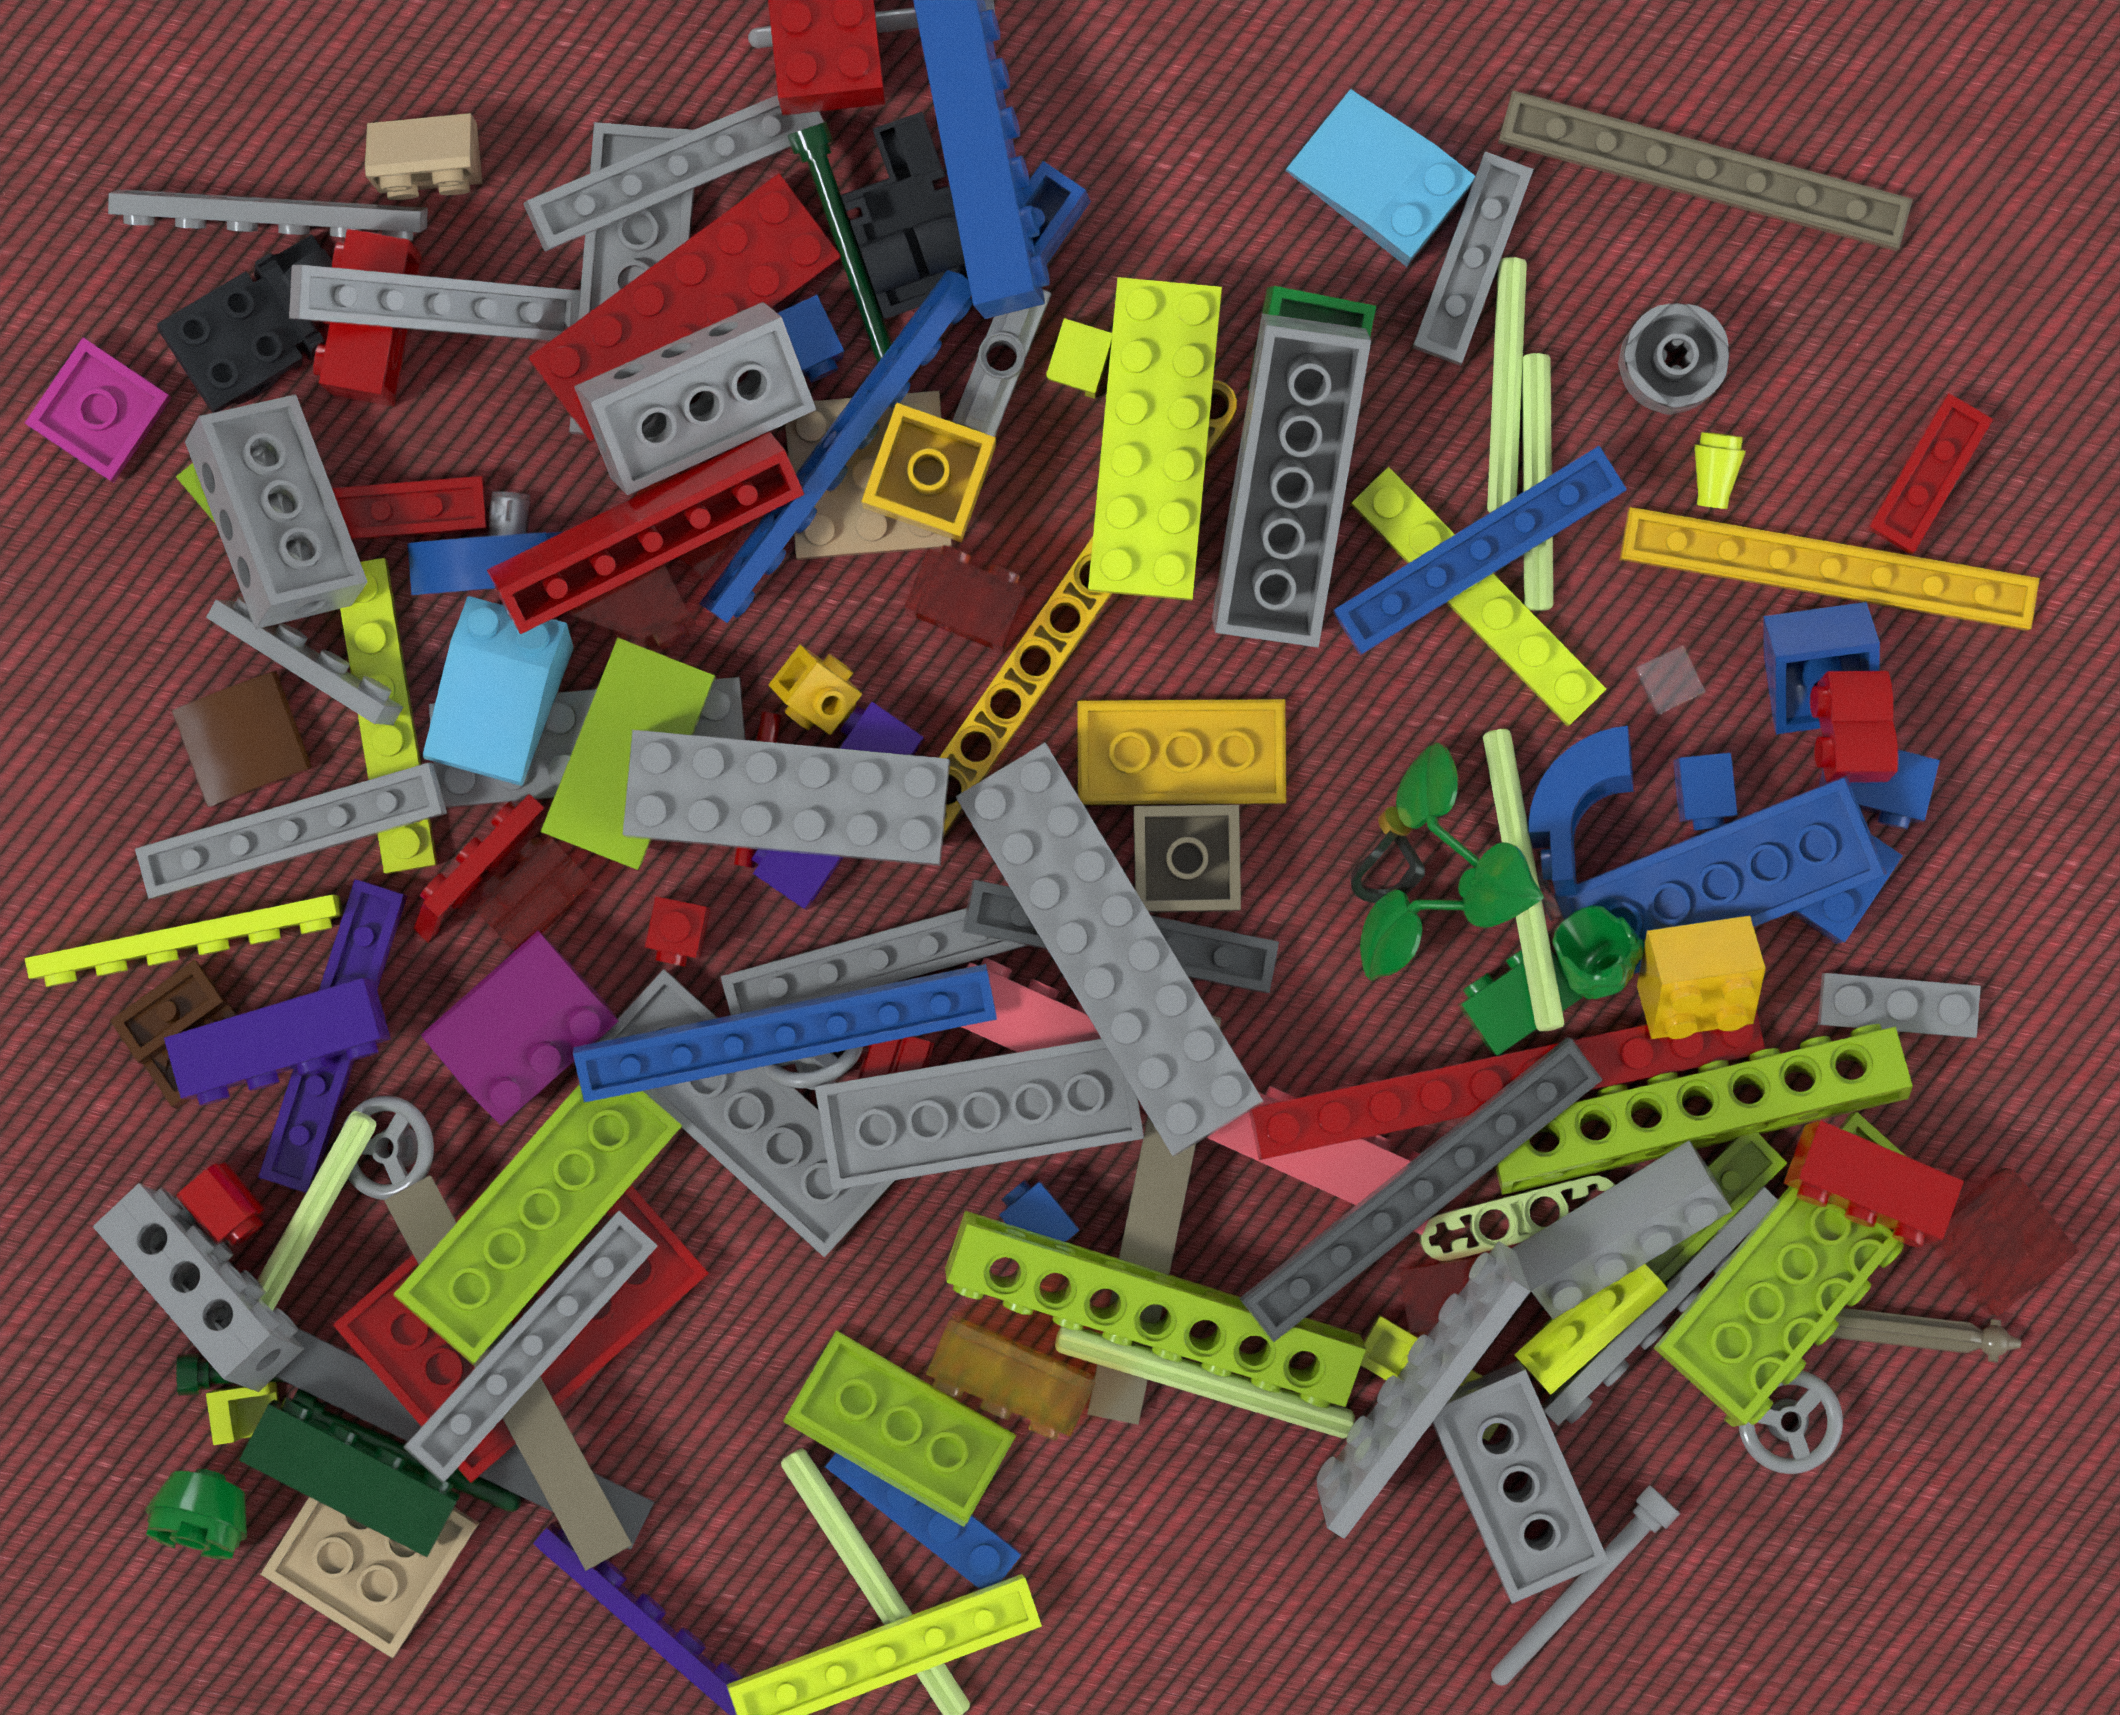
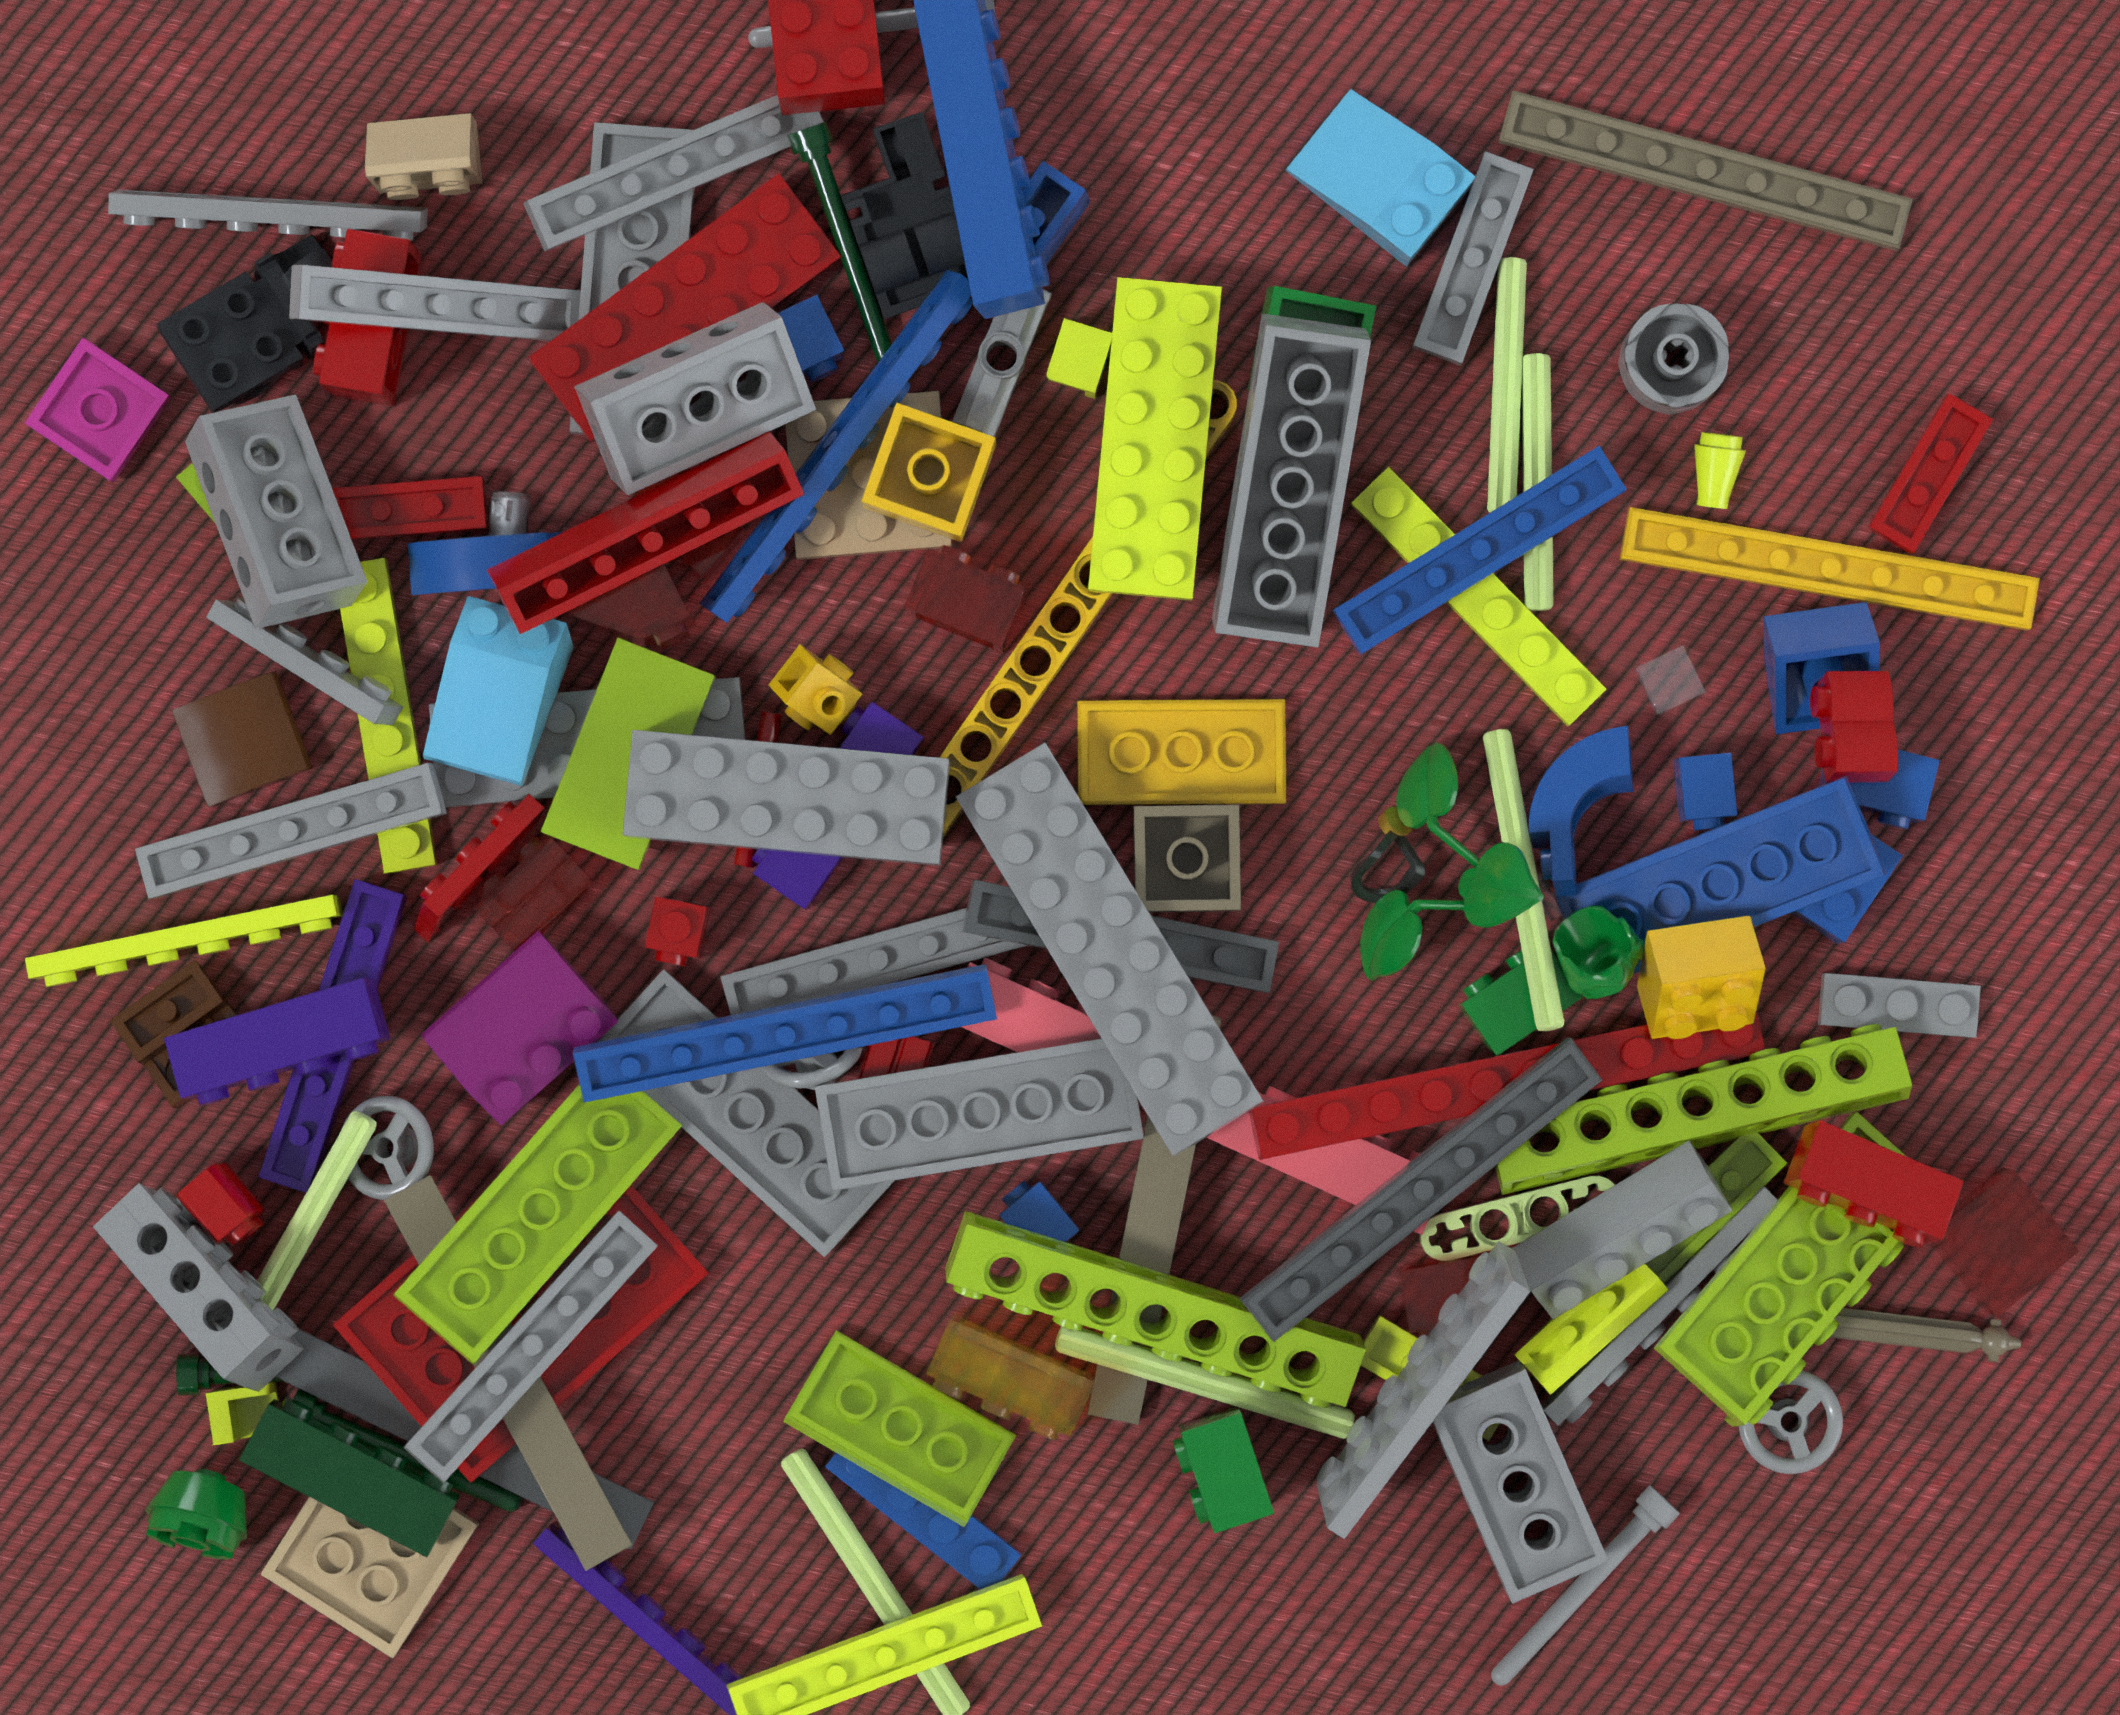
none -> green brick [1172,1406,1274,1534]

